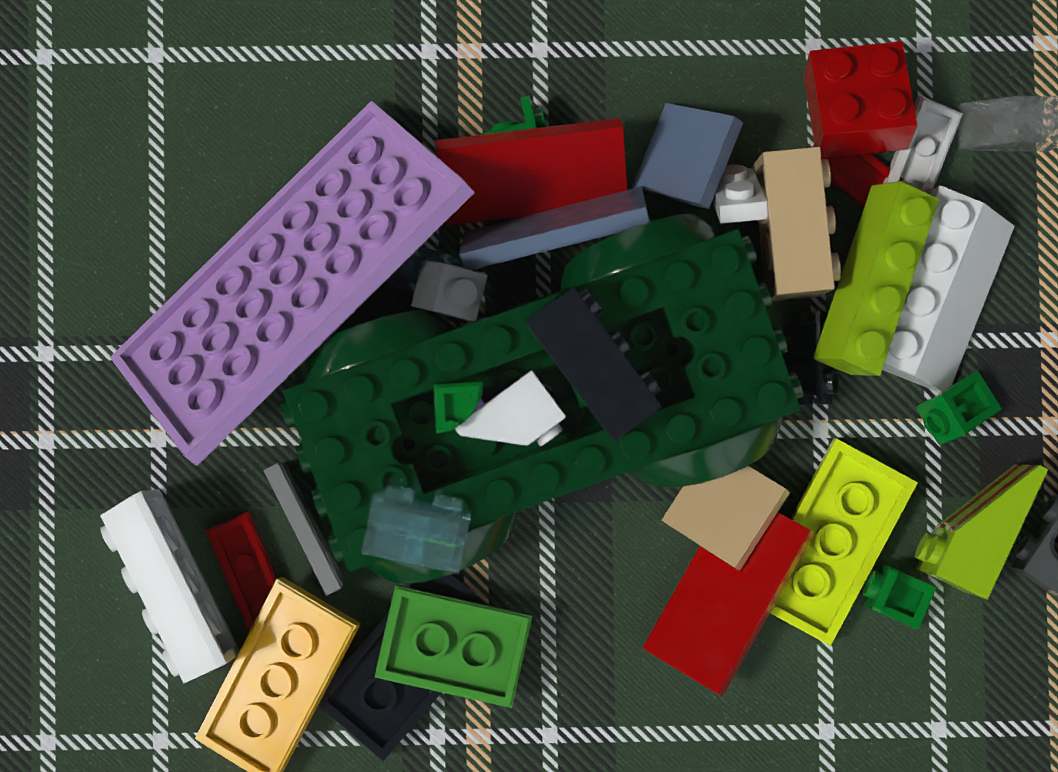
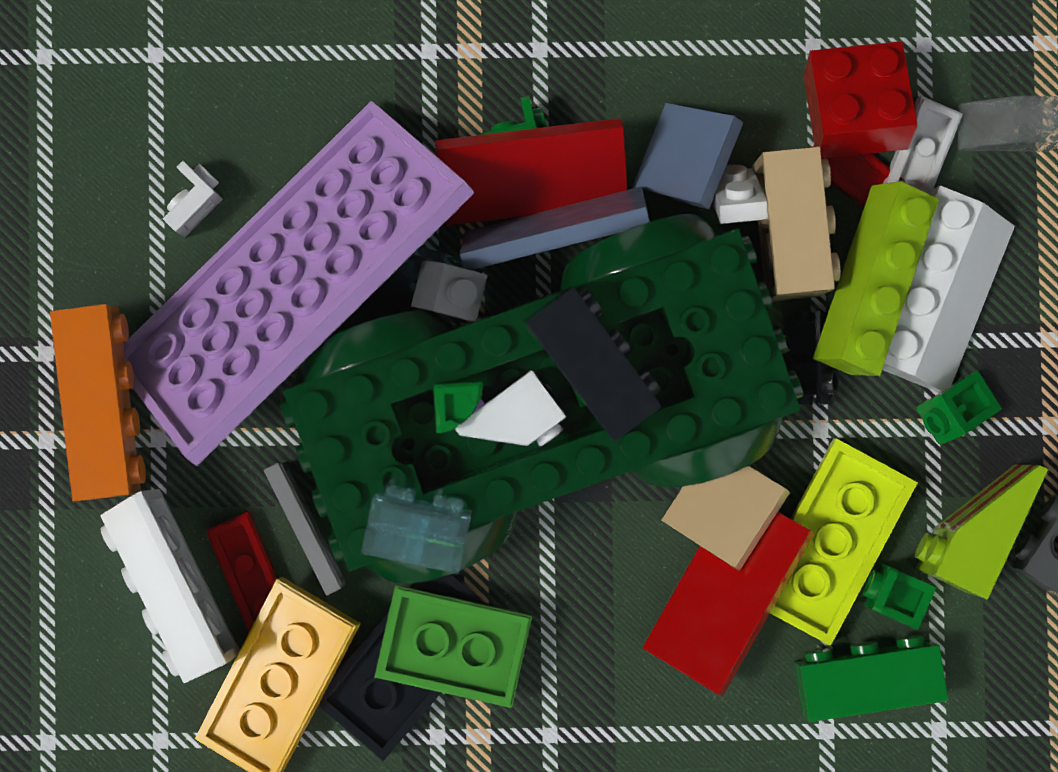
none -> orange slope [50,304,146,502]
none -> white bracket [163,161,223,238]
none -> green brick [794,635,948,722]

